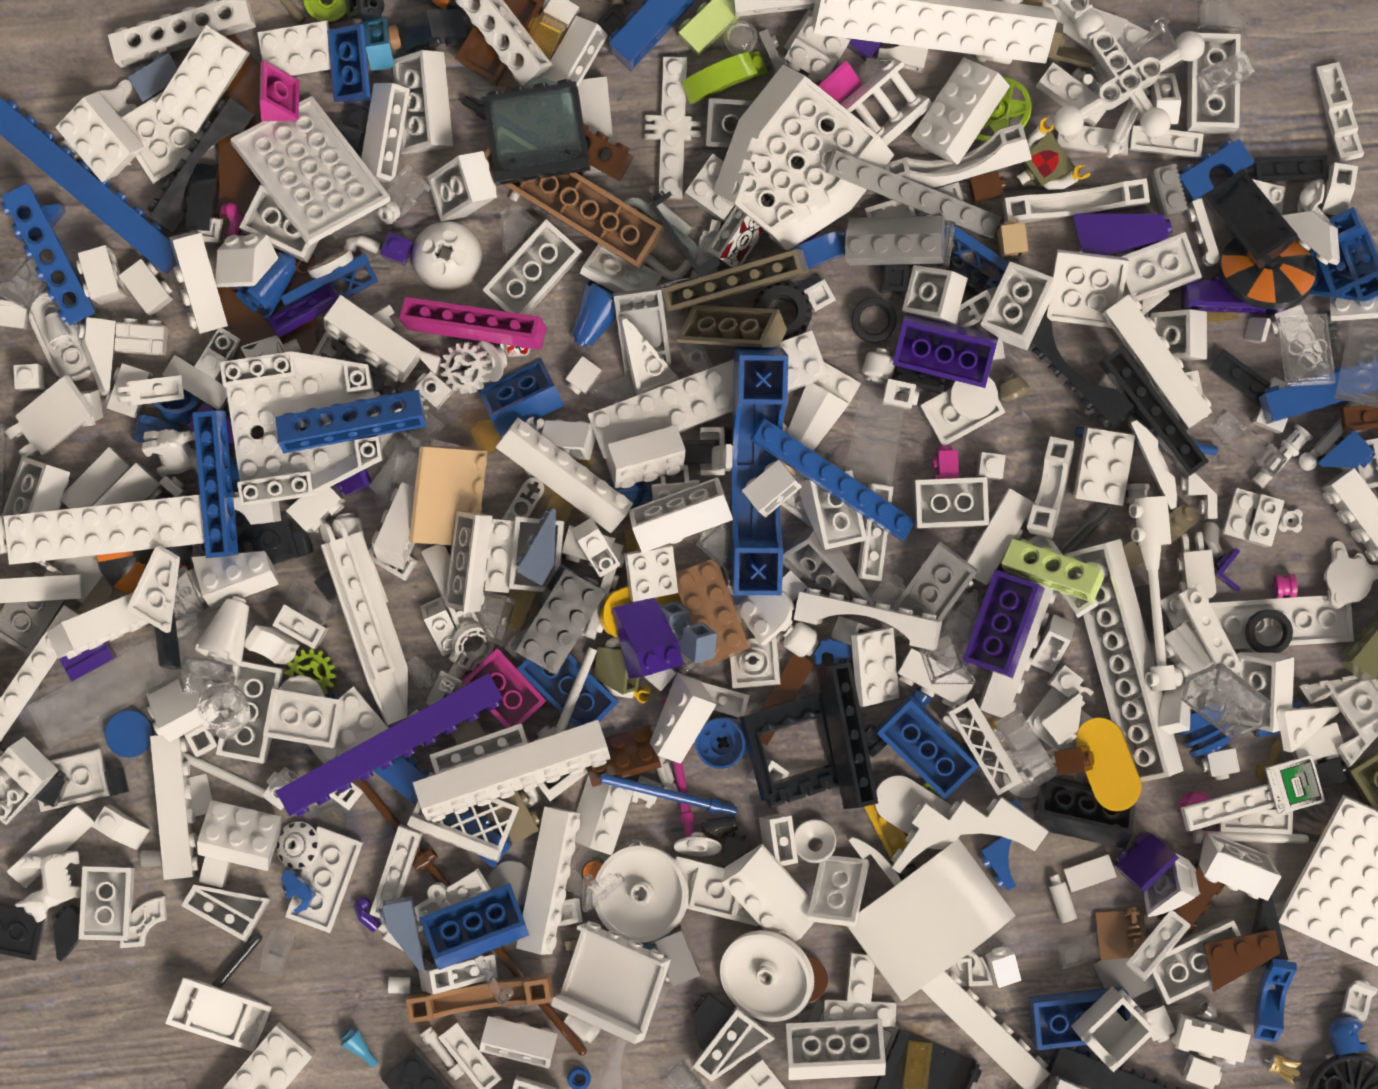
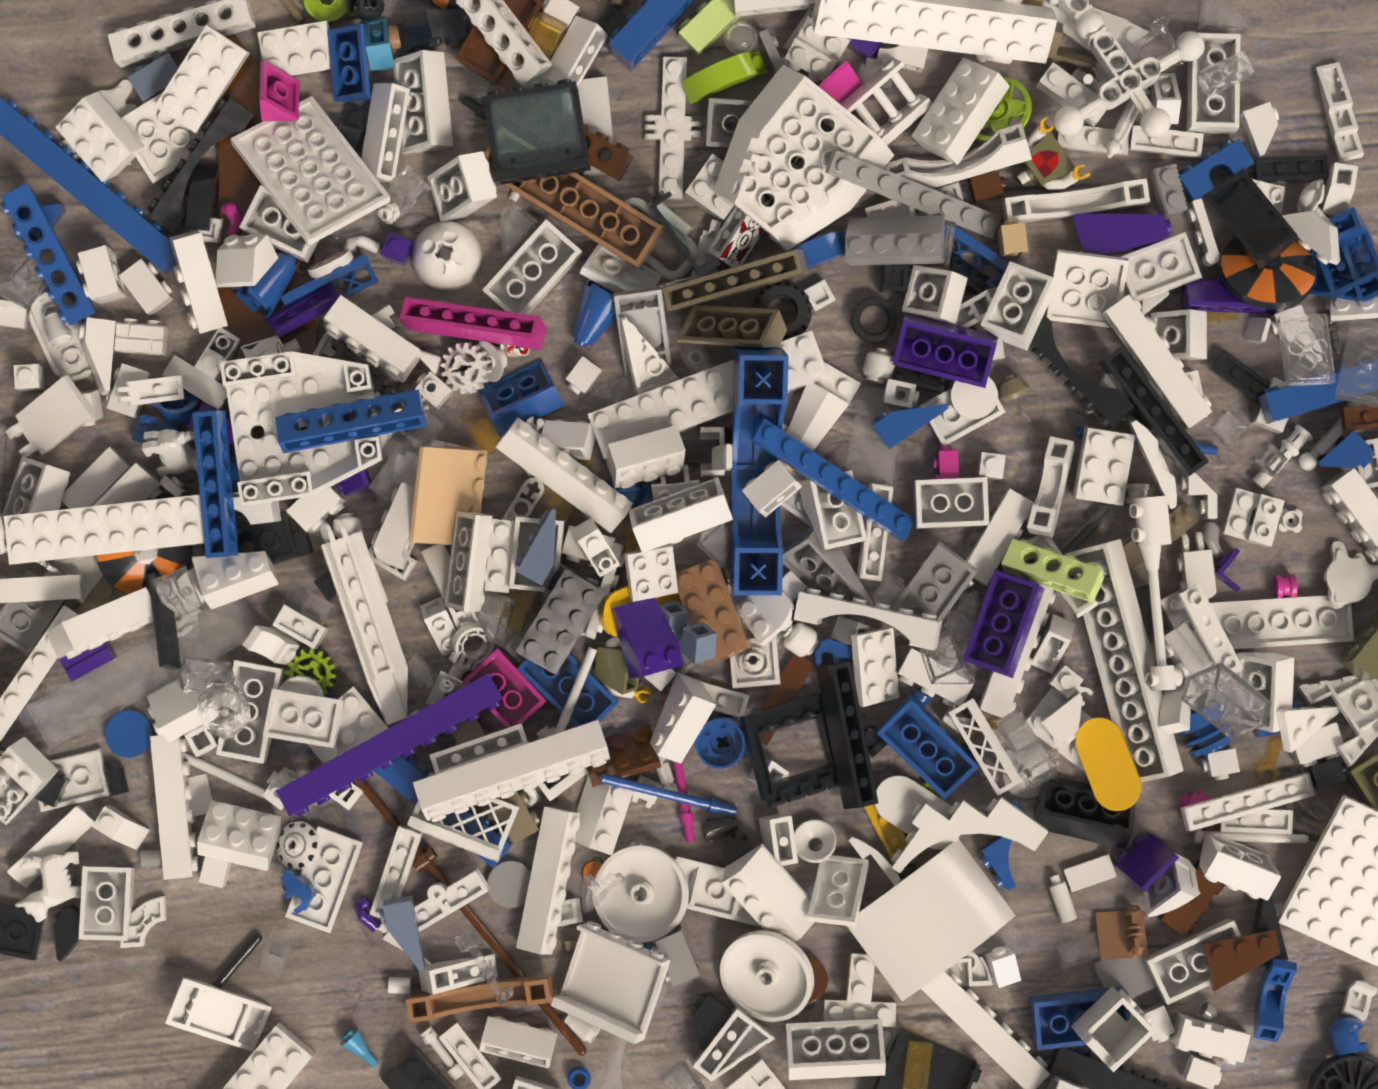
white wing [126,545,180,633] -> none
white wedge [181,885,270,942] -> none
white cone [195,596,249,666] -> none
blue brick [419,883,530,970] -> none
white dish [674,832,722,857] -> none
reddish brown brick [1054,745,1094,775] -> none
white plate [1126,910,1190,981] -> none
black tyre [1245,609,1293,653] -> none
tile [1264,755,1325,815] -> none
pearl gold piece [1264,1054,1303,1085] -> none
none -> blue slope [873,404,949,449]
none -> white slope [1239,102,1279,158]

